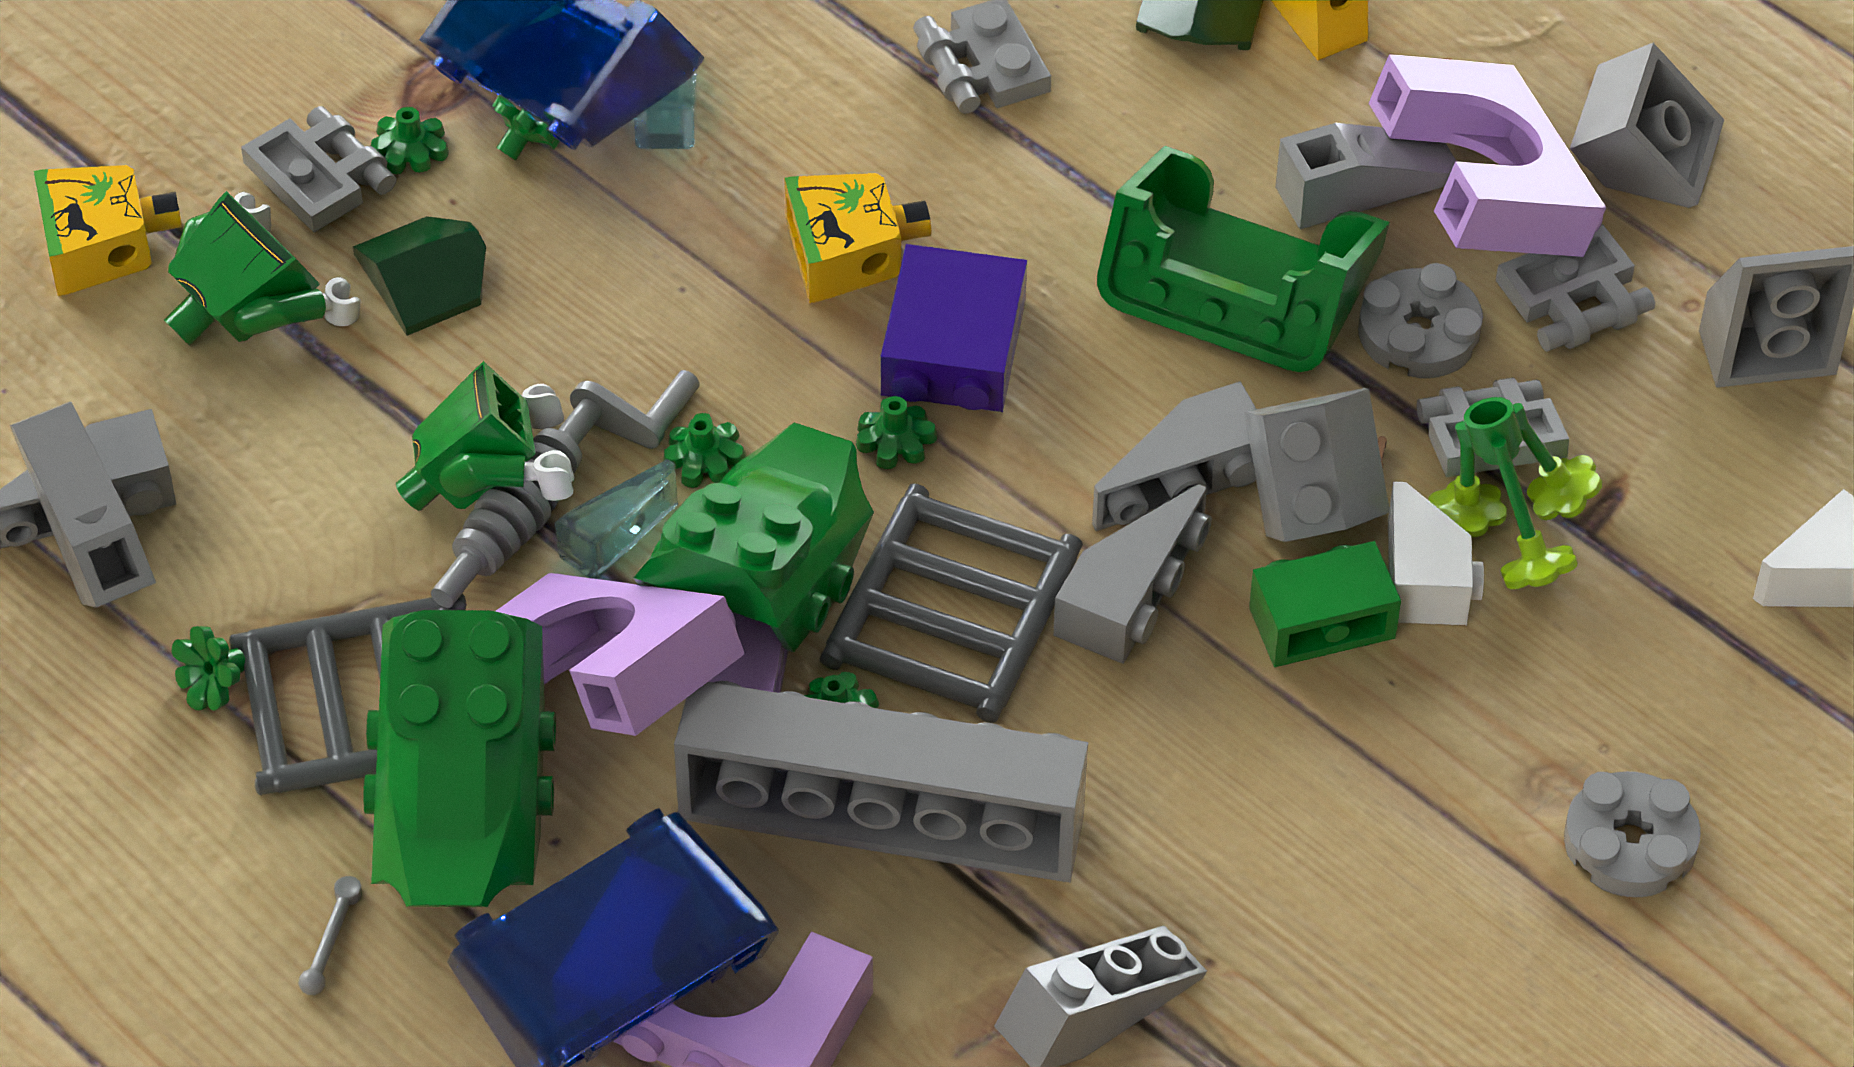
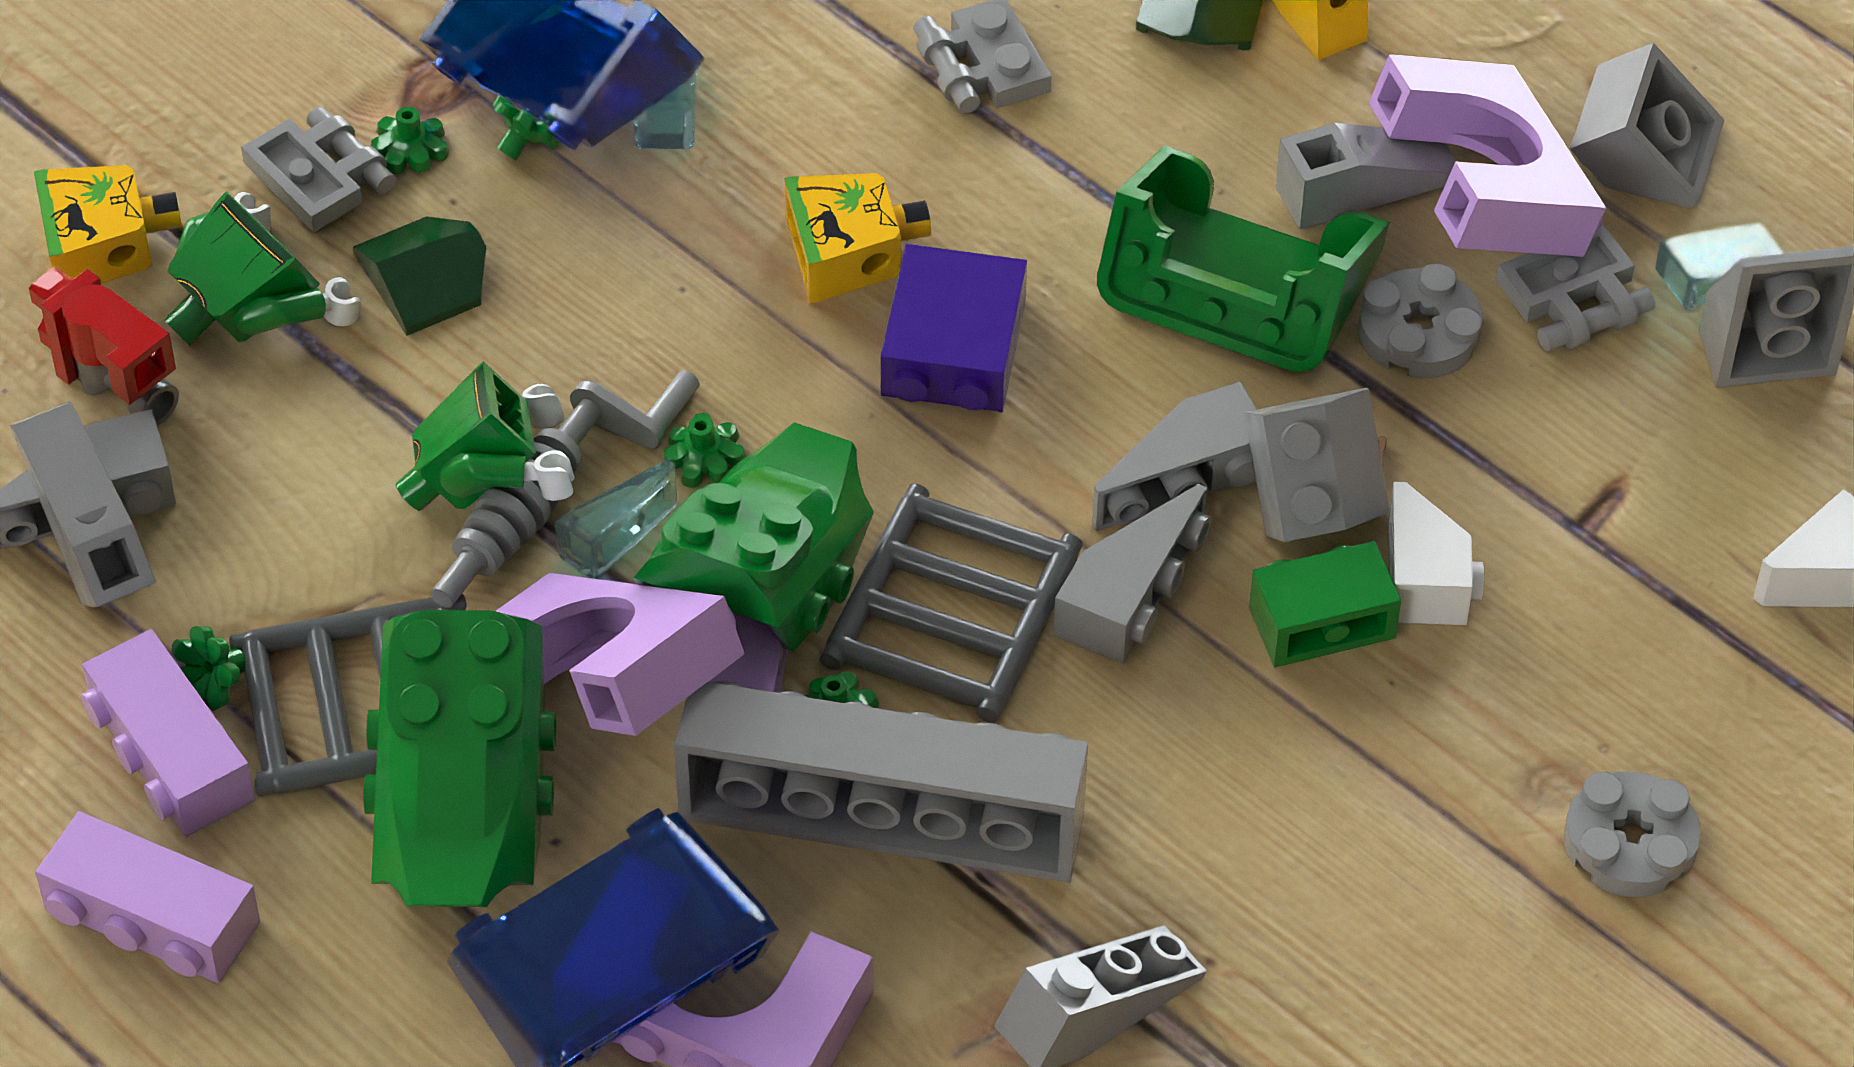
light grey hinge [298,876,362,995] -> none
green plant [856,396,938,469] -> none
light grey plate [1417,377,1569,477] -> none
plant [1428,397,1603,589] -> none
none -> red hips [29,267,179,426]
none -> lavender brick [35,811,260,984]
none -> lavender brick [80,628,255,837]
none -> clear light blue slope [1655,223,1783,310]

